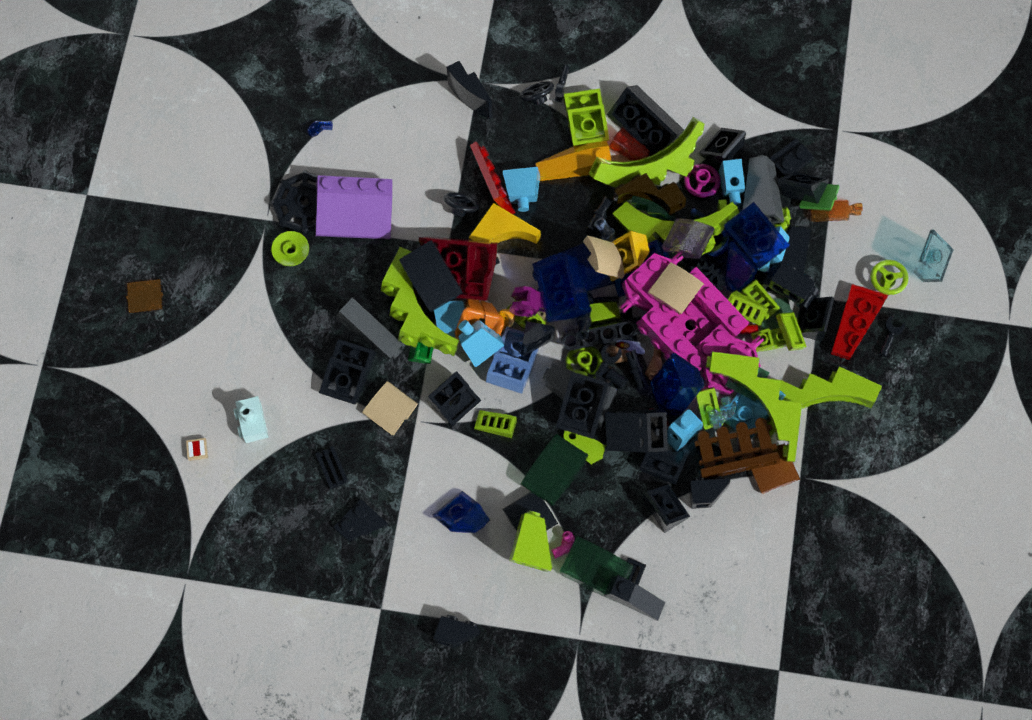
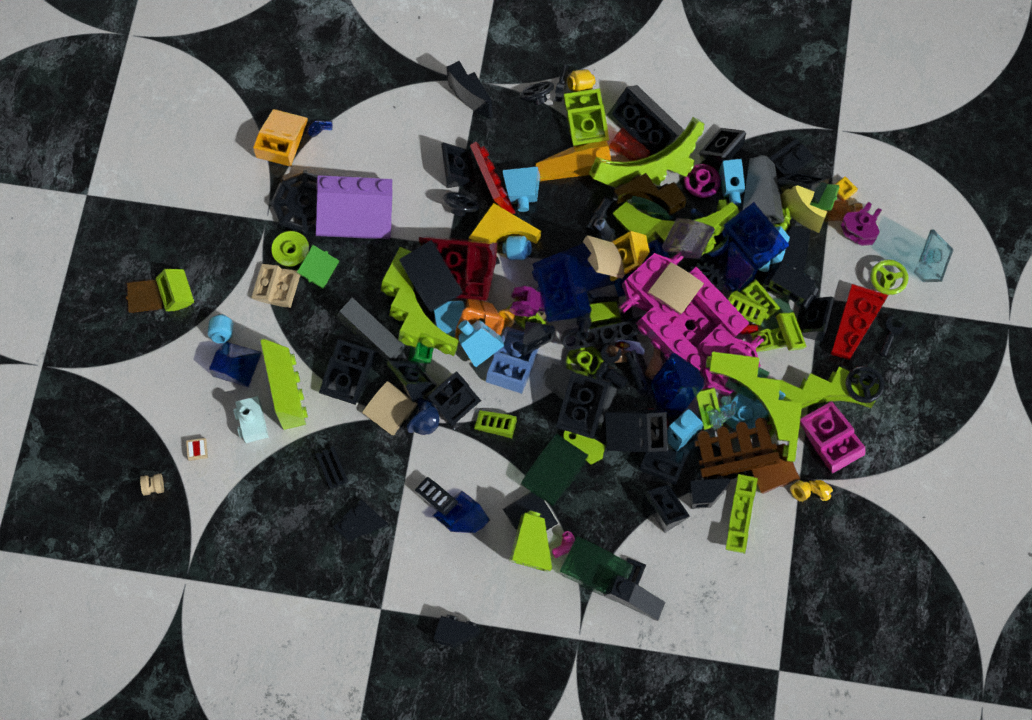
none -> tan wheel [140,473,164,496]
none -> lime brick [156,269,194,311]
none -> medium azure head [208,314,234,344]
none -> clear blue slope [209,341,262,388]
none -> tan slope [251,264,300,308]
none -> light orange slope [253,109,308,167]
none -> lime slope [260,339,308,430]
none -> bright green piece [296,245,339,289]
none -> black slope [387,361,437,403]
none -> dark blue piece [406,396,440,435]
none -> black slope [415,477,458,516]
none -> black slope [441,142,475,188]
none -> medium azure head [503,236,532,260]
none -> yellow head [567,69,596,92]
none -> lime slope [725,474,758,554]
none -> light yellow slope [780,185,827,233]
none -> yellow arm [790,480,833,502]
none -> dark pink slope [800,401,865,474]
none -> yellow tile [835,176,858,202]
none -> magenta hinge [841,202,882,246]
none -> black piece [845,366,884,403]

